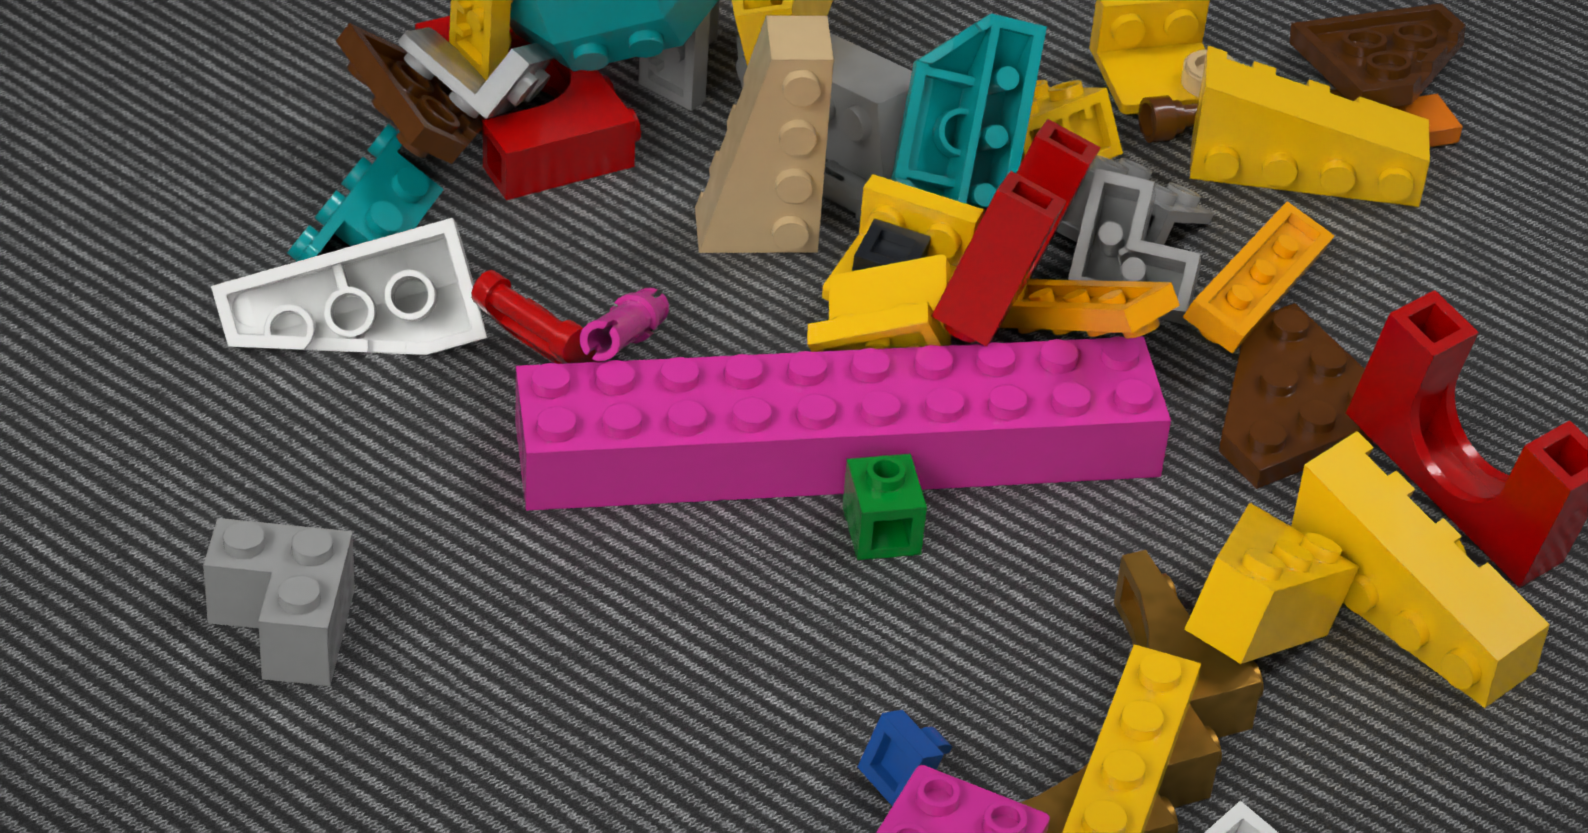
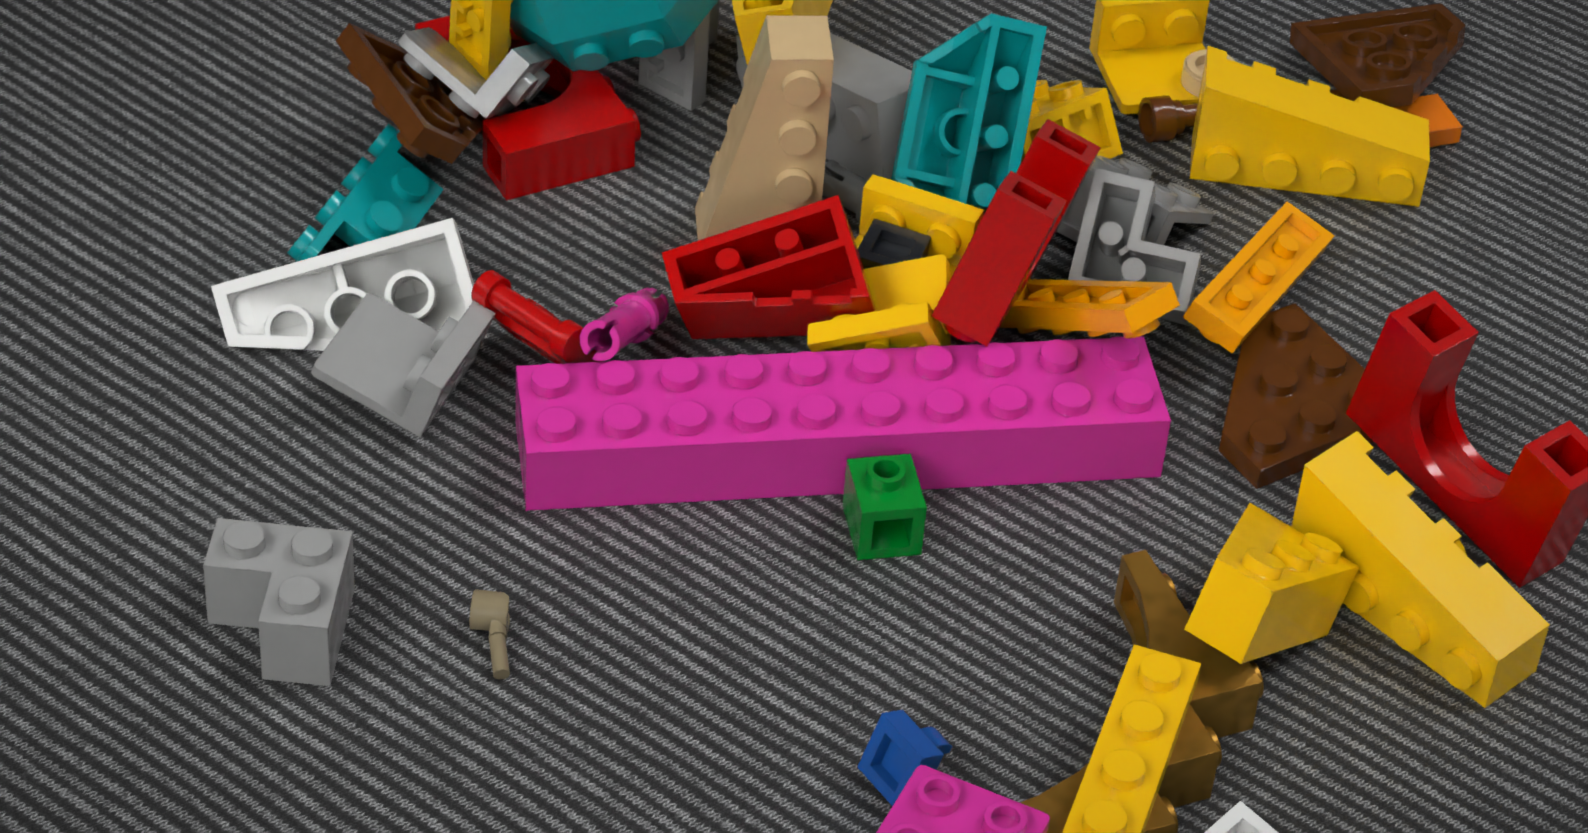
none -> light grey bracket [311,293,495,438]
none -> dark tan hand [469,589,510,679]
none -> red wedge [661,195,876,339]

